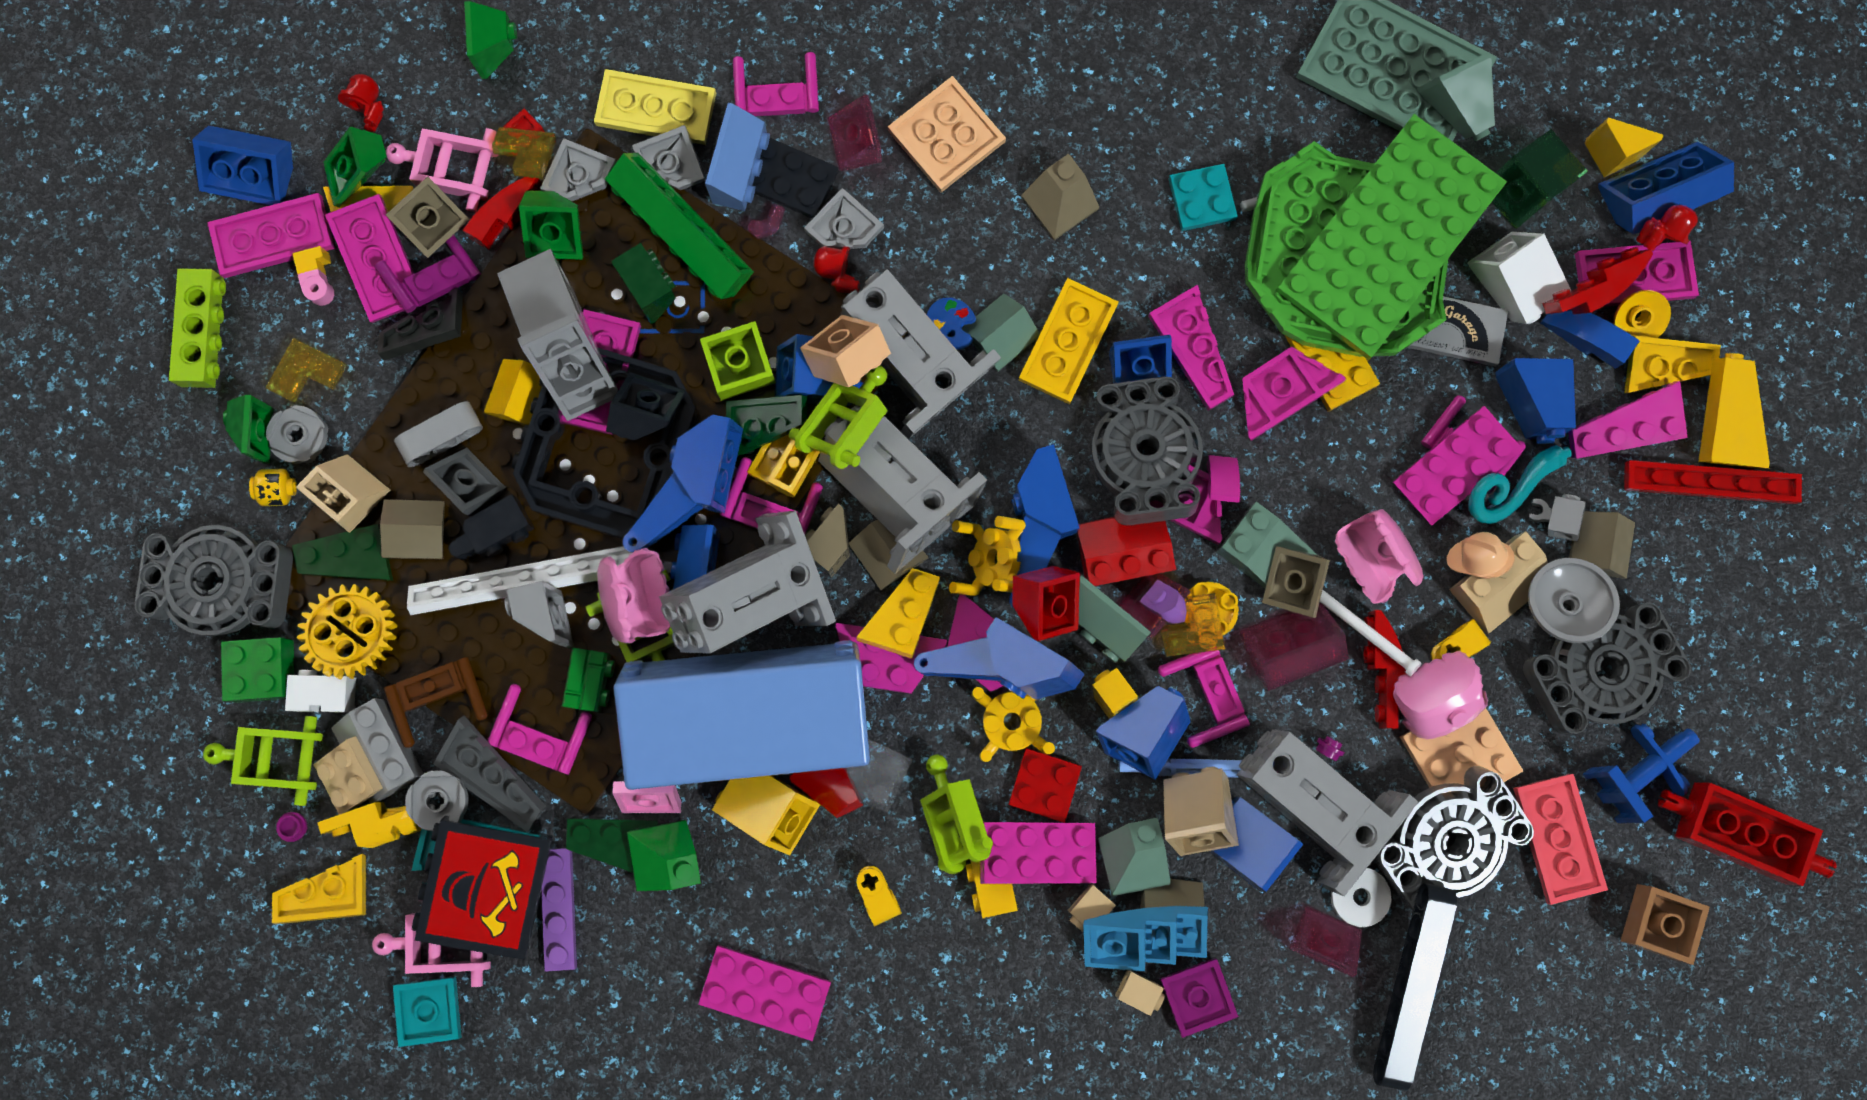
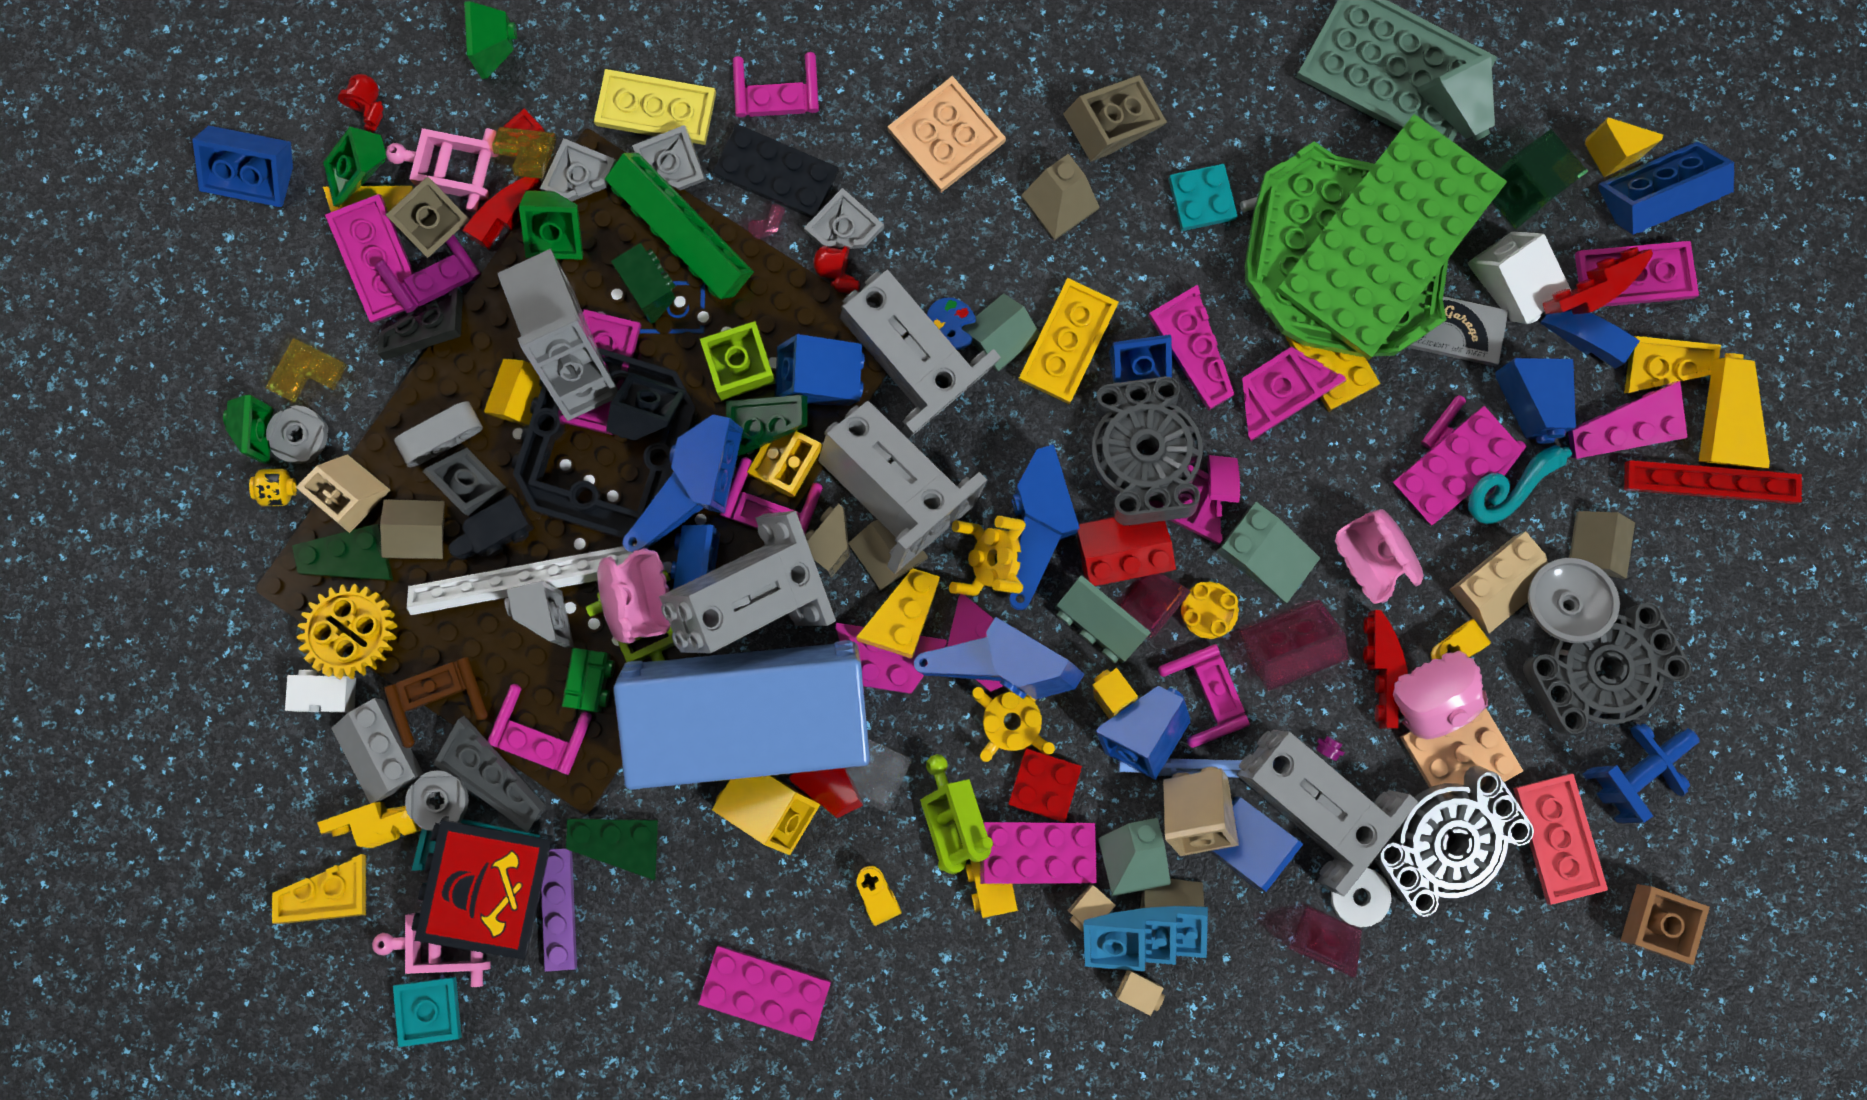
dark grey piece [135,525,293,637] -> none
lime brick [169,269,226,388] -> none
lime piece [203,716,323,806] -> none
dark pink plate [207,193,335,279] -> none
green brick [221,637,294,703] -> none
magenta plate [276,812,307,842] -> none
leg [292,246,334,306] -> none
tan plate [313,736,383,815] -> none
bright pink plate [612,781,681,813] -> none
green slope [627,820,701,891] -> none
medium blue slope [705,103,770,211] -> none
lime piece [789,365,888,469] -> none
light nougat brick [800,315,891,387] -> none
clear pink slope [828,94,882,171] -> none
red slope [1012,566,1080,641] -> none
medium lavender plate [1139,580,1187,624] -> none
magenta plate [1160,958,1238,1038] -> none
clear yellow plate [1161,593,1225,657] -> none
dark tan slope [1262,546,1330,618] -> none
white bar [1320,590,1421,676] -> none
beam [1373,883,1457,1091] -> none
light nougat piece [1447,532,1515,579] -> none
light grey brick [1529,494,1586,542] -> none
yellow dish [1613,290,1671,338] -> none
red piece [1636,204,1698,251] -> none
red brick [1658,782,1837,886] -> none
none -> dark tan slope [1063,75,1167,162]

